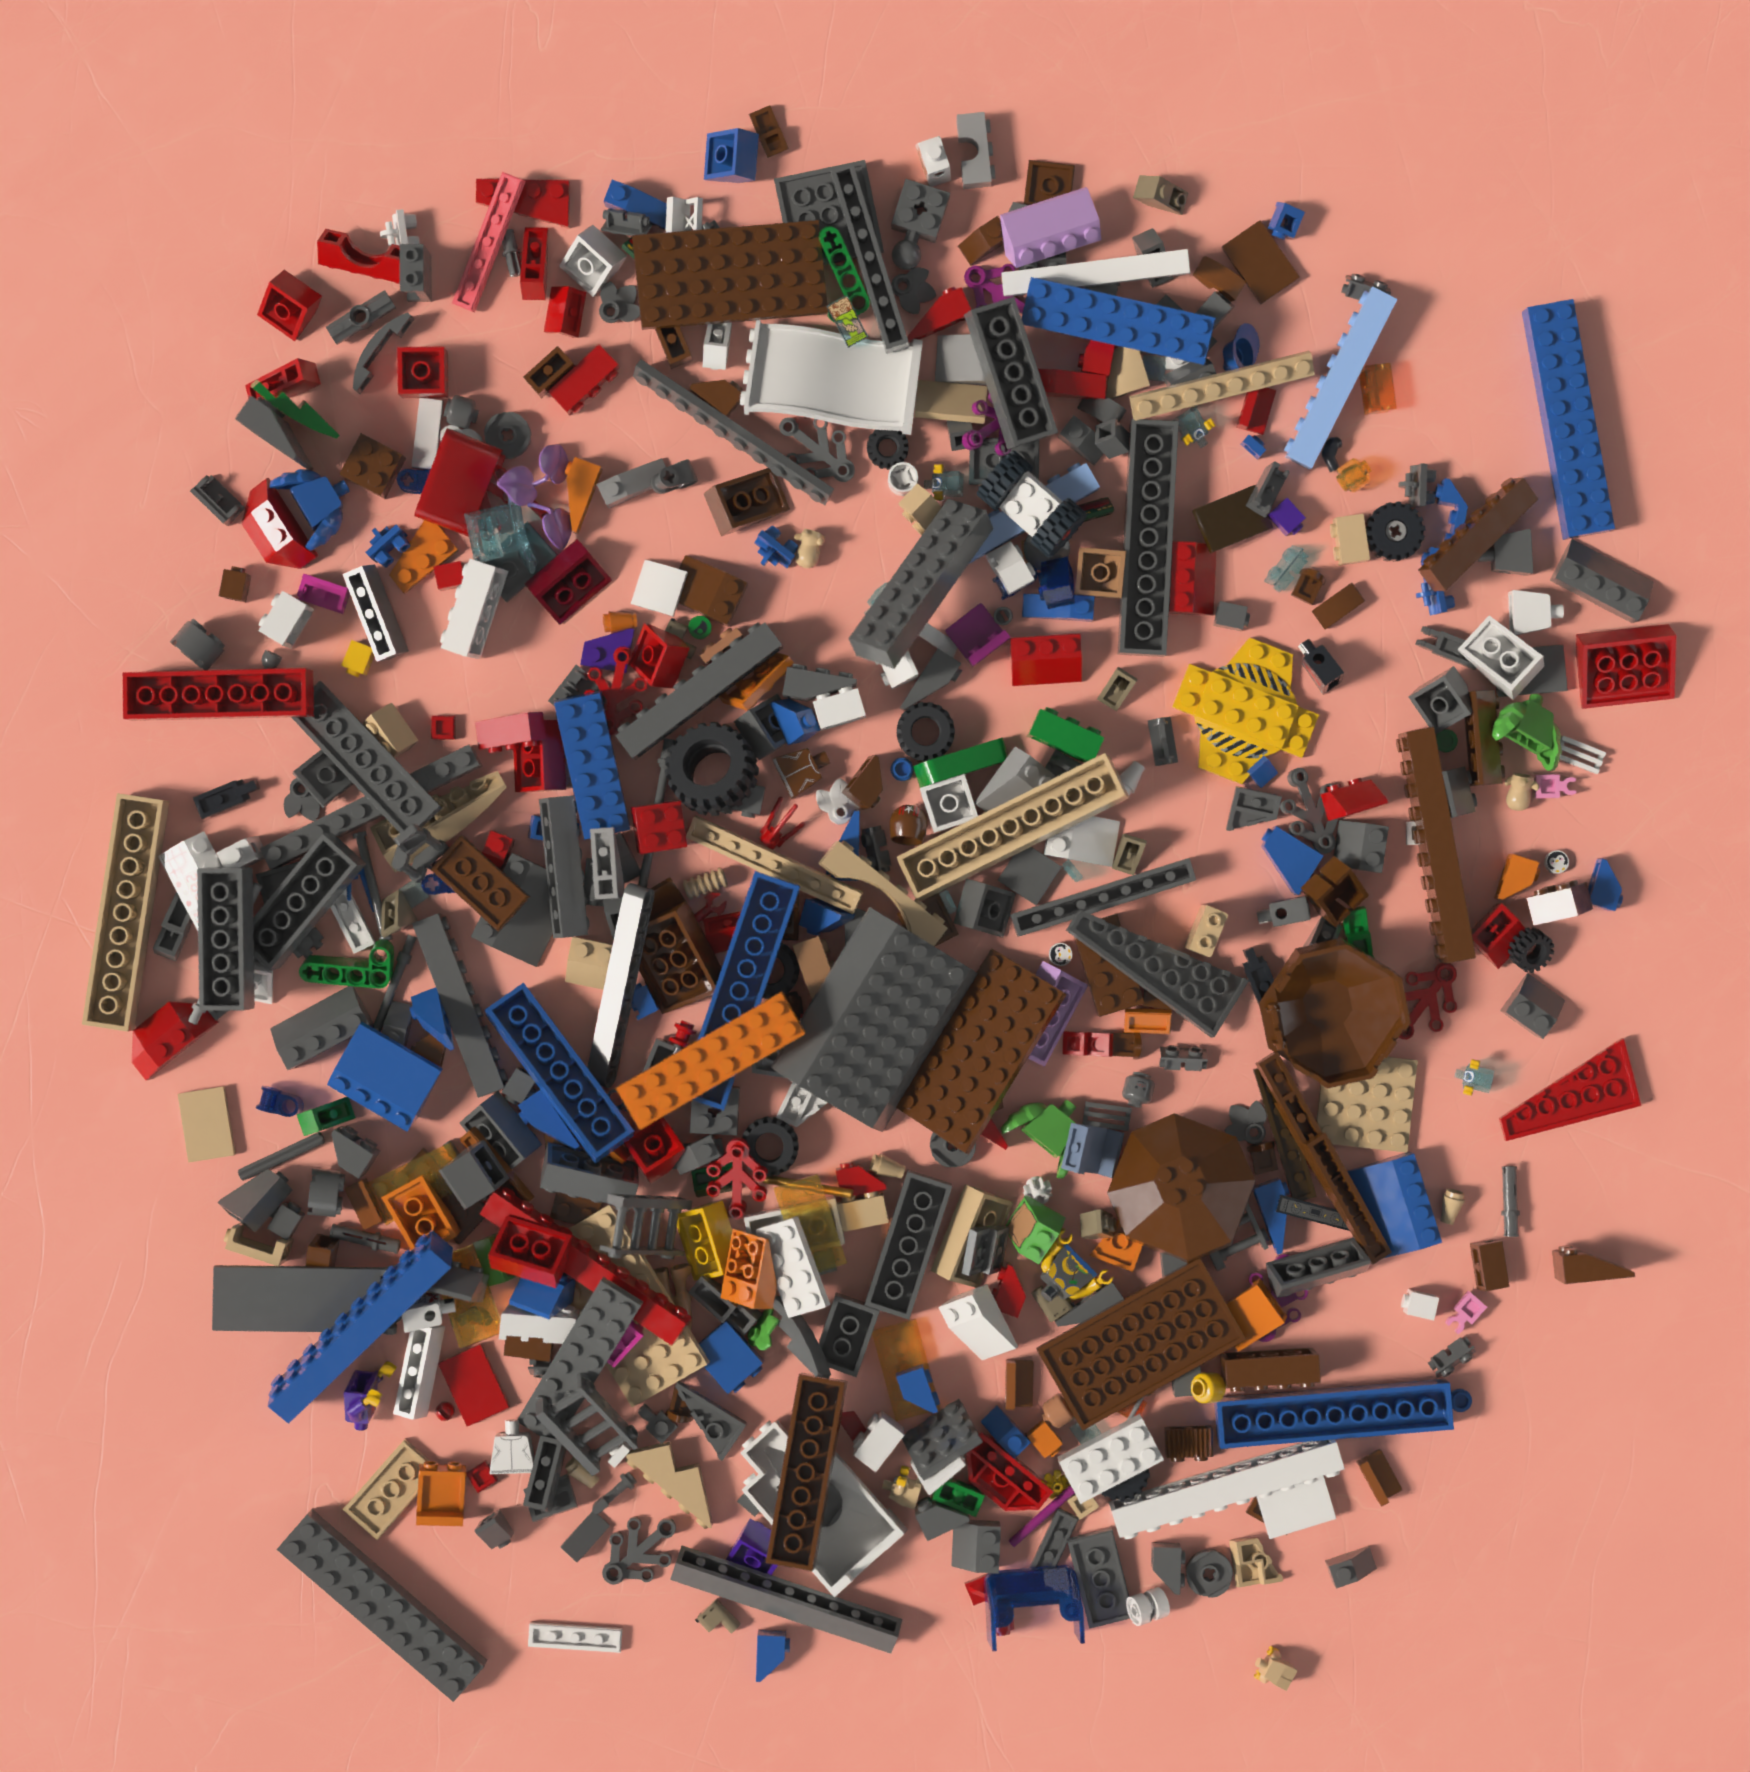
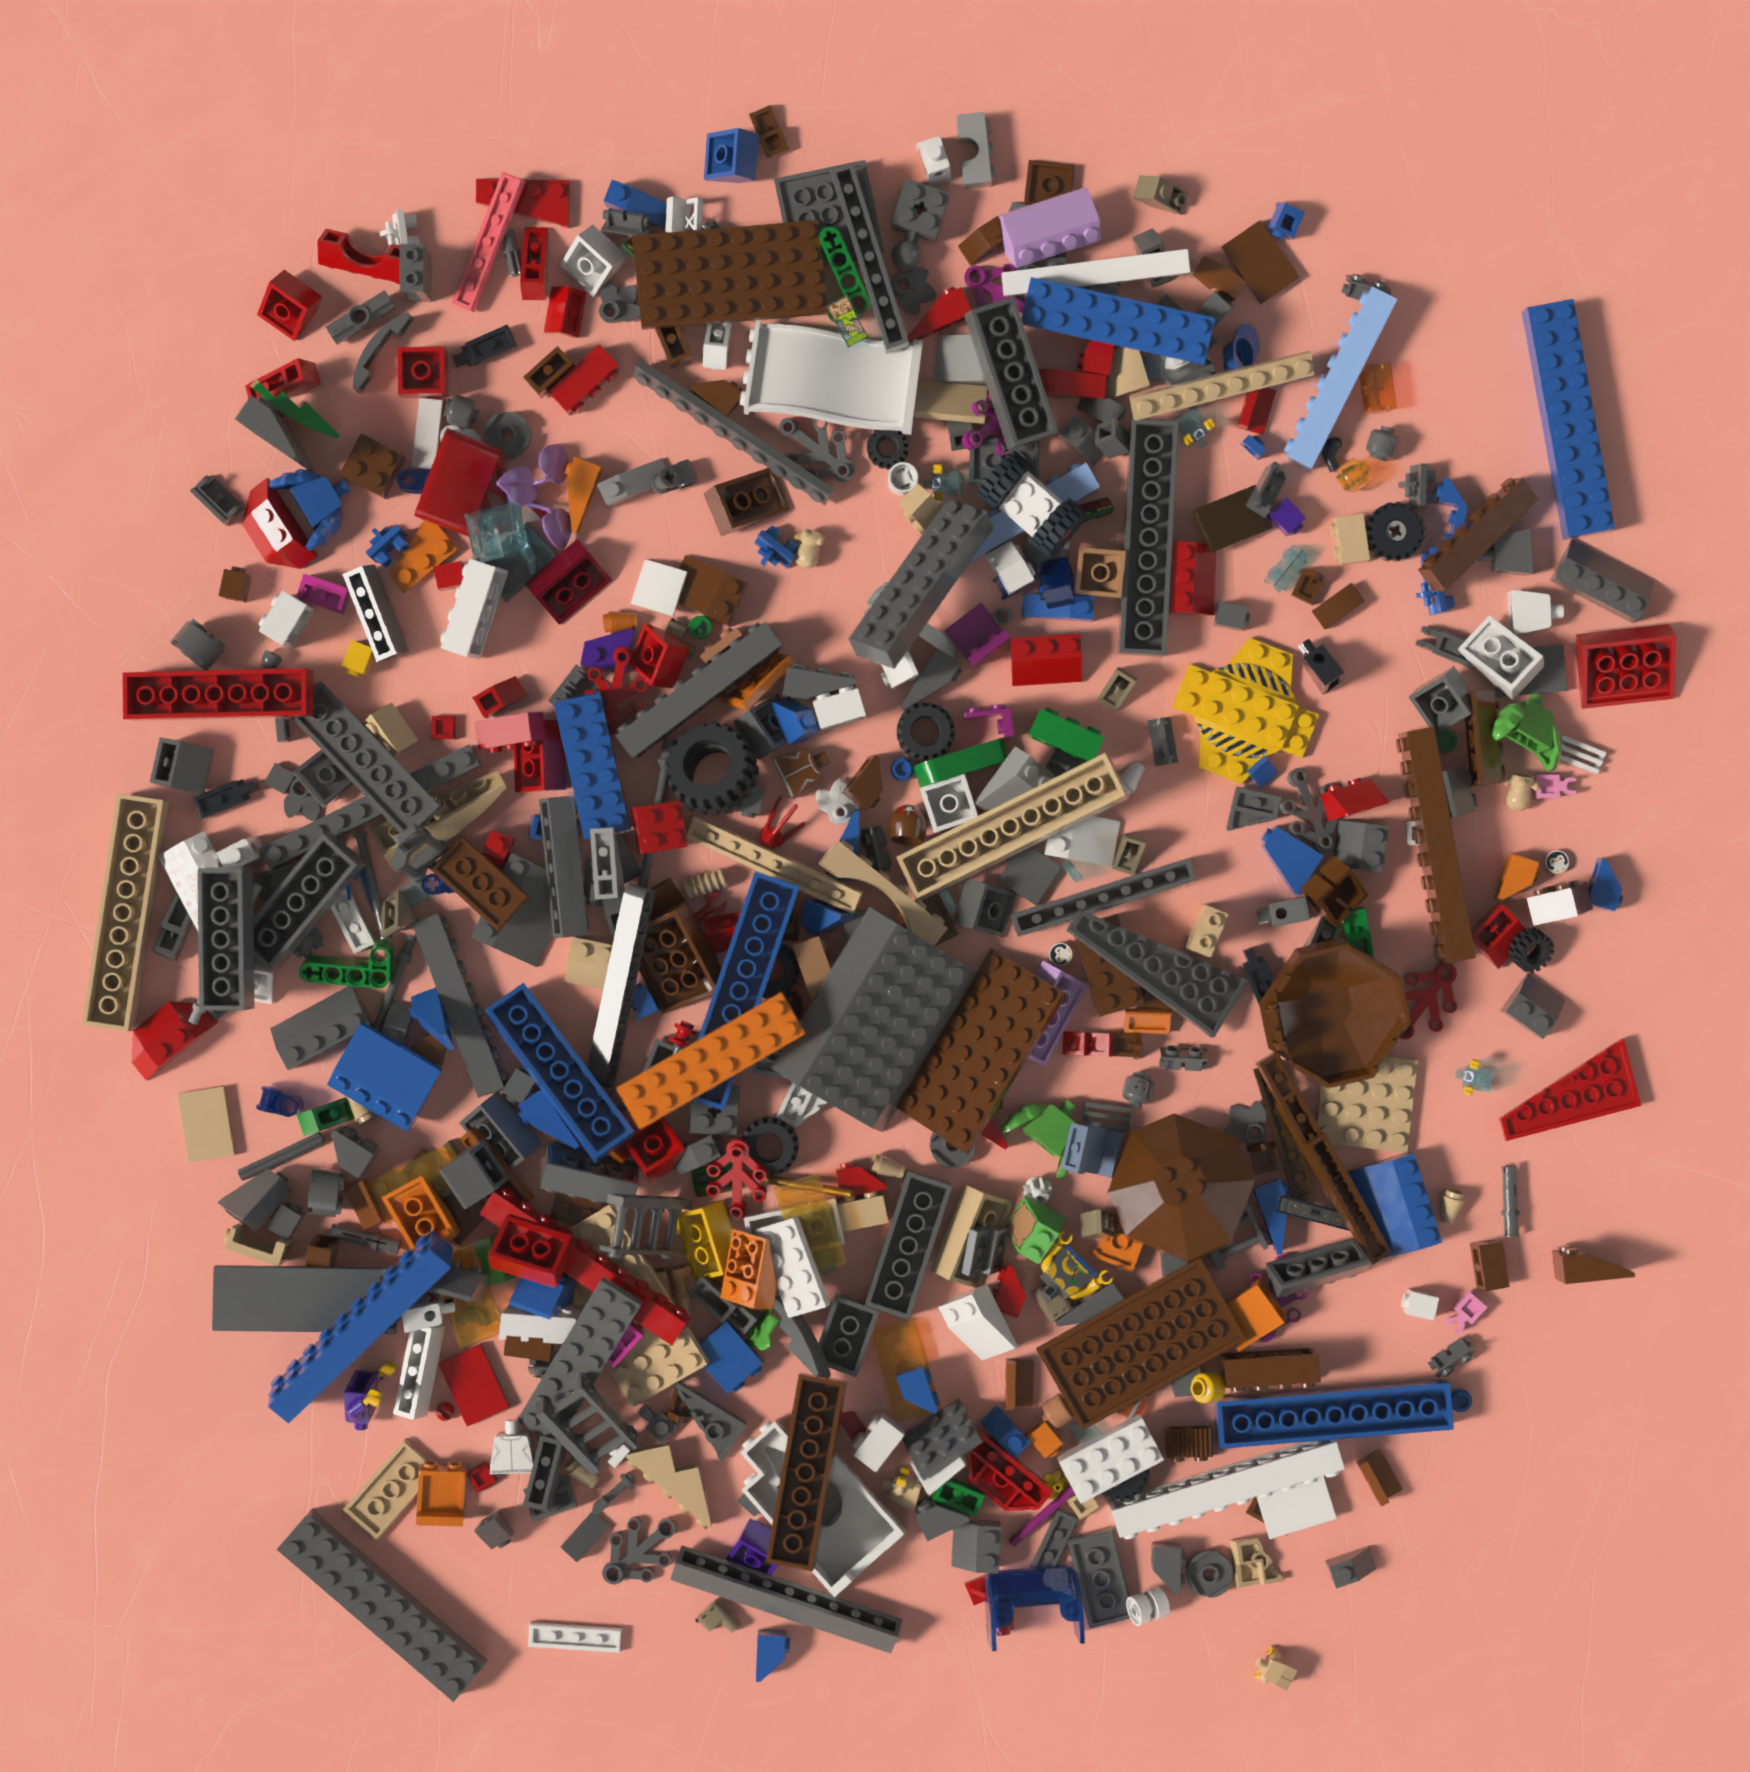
none -> dark grey slope [150,737,214,795]
none -> dark grey tile [264,763,295,795]
none -> dark grey tile [275,718,291,743]
none -> tan cone [346,1097,377,1126]
none -> black hinge [452,324,518,367]
none -> red slope [472,676,527,719]
none -> magenta bracket [963,704,1014,739]
none -> dark grey head [1366,426,1400,462]

